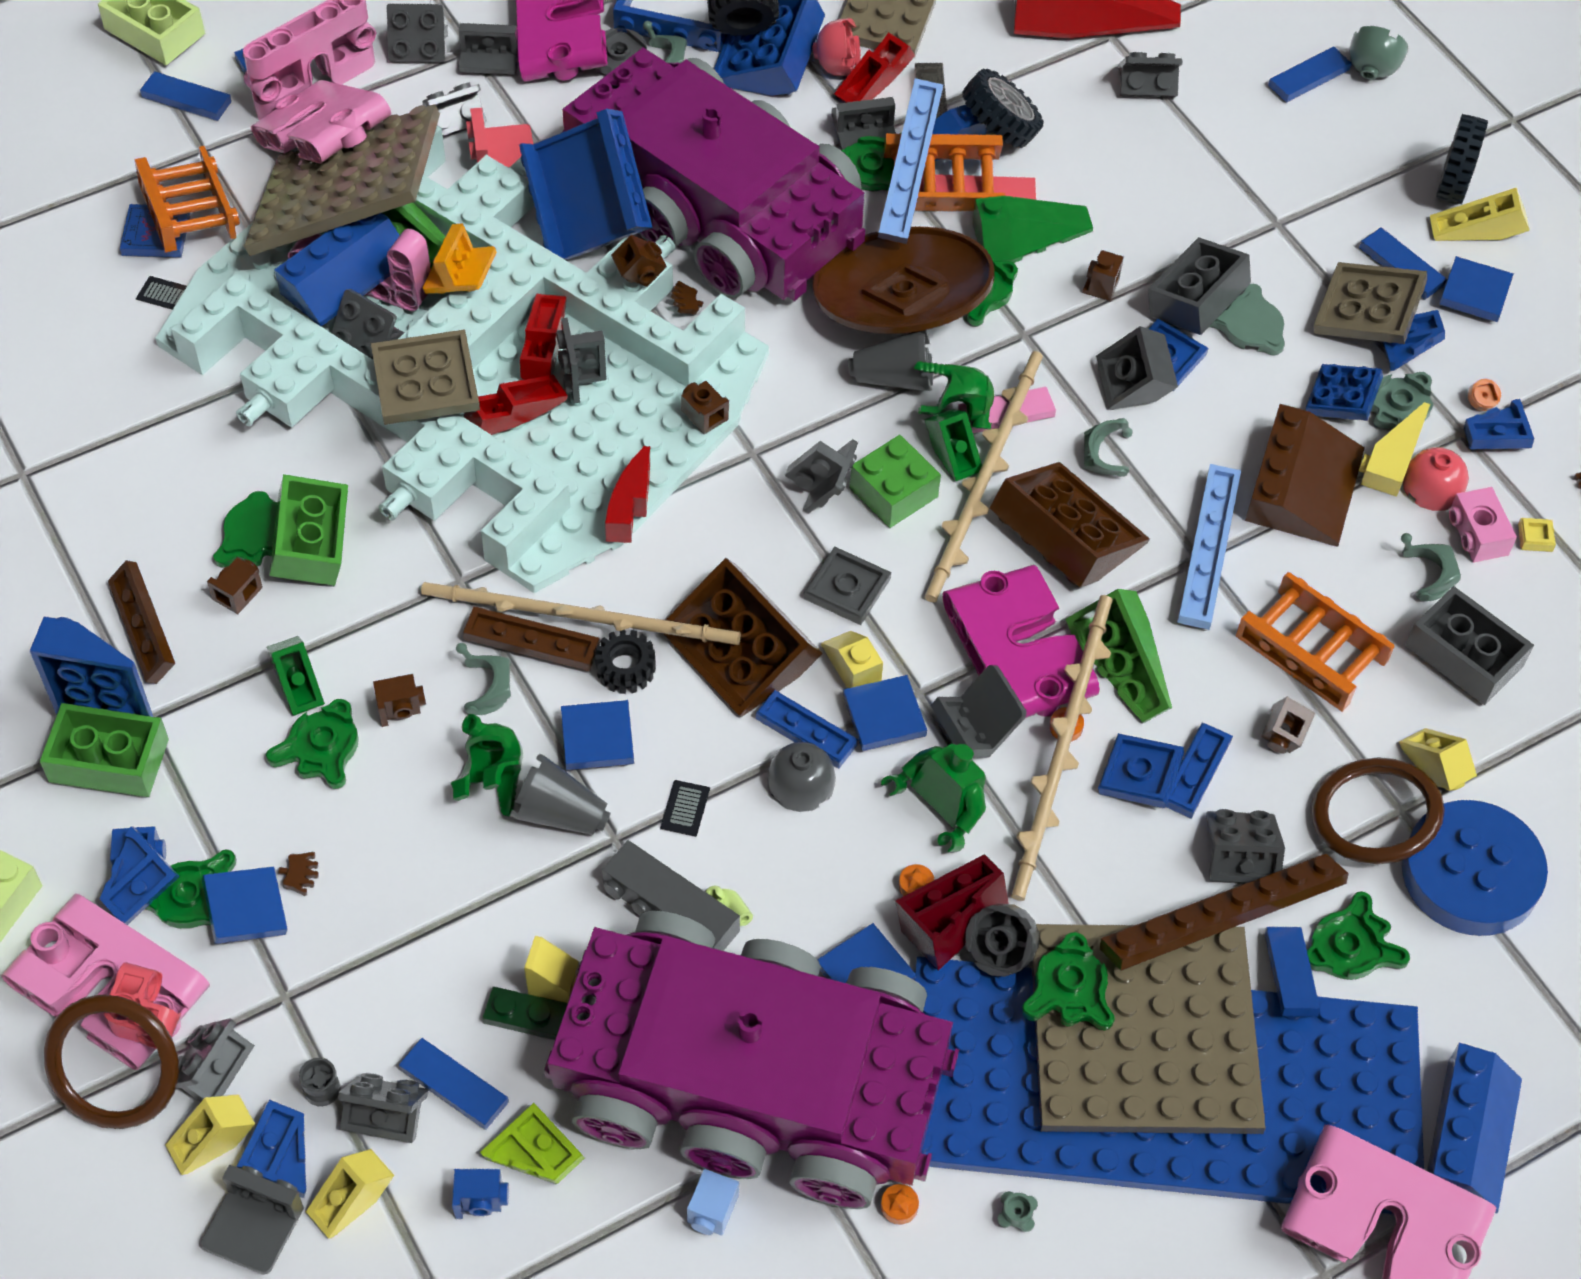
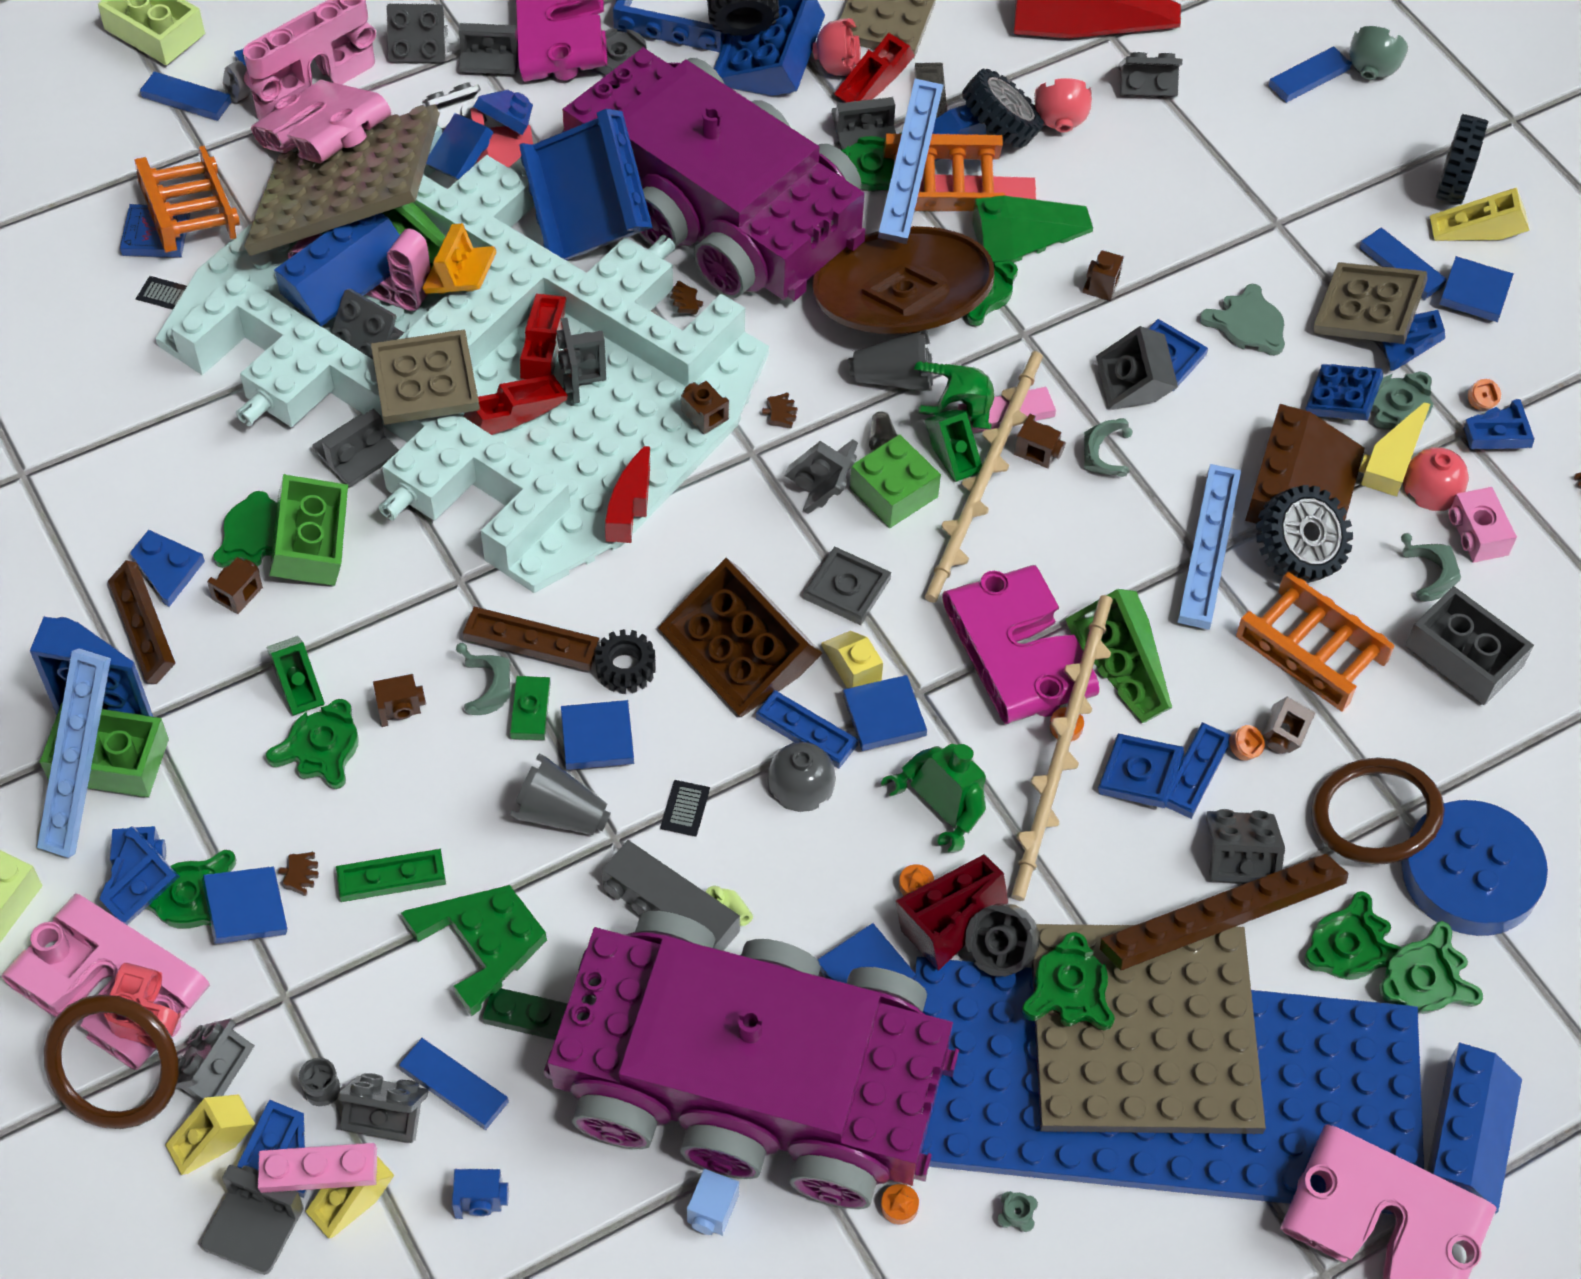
tan plant [421,582,741,645] -> none
green piece [450,714,523,817] -> none
lime wing [480,1103,585,1184] -> none
light yellow slope [524,936,579,1003] -> none
reddish brown brick [611,235,667,287] -> none
sand green helmet [643,21,687,63] -> none
dark grey bracket [930,665,1027,758] -> none
reddish brown slope [989,462,1150,588] -> none
dark grey brick [1148,237,1251,335] -> none
blue tile [1264,927,1320,1017] -> none
light yellow slope [1399,728,1477,791] -> none
light yellow tile [1518,518,1556,552] -> none
none -> light blue plate [37,648,111,858]
none -> blue wing [130,529,205,607]
none -> light grey beam [223,60,251,103]
none -> bright pink plate [258,1143,377,1193]
none -> dark grey bracket [312,408,399,487]
none -> green tile [336,848,446,902]
none -> green wing [401,885,547,1016]
none -> blue tile [426,113,494,180]
none -> blue wing [473,90,533,135]
none -> green plate [510,676,551,741]
none -> reddish brown piece [762,392,798,429]
none -> clear smoke cone [869,412,898,451]
none -> reddish brown brick [1014,414,1066,468]
none -> coral cylinder [1034,78,1092,132]
none -> orange tile [1229,725,1265,761]
none -> wheel [1256,485,1353,583]
none -> green tile [1379,921,1483,1014]

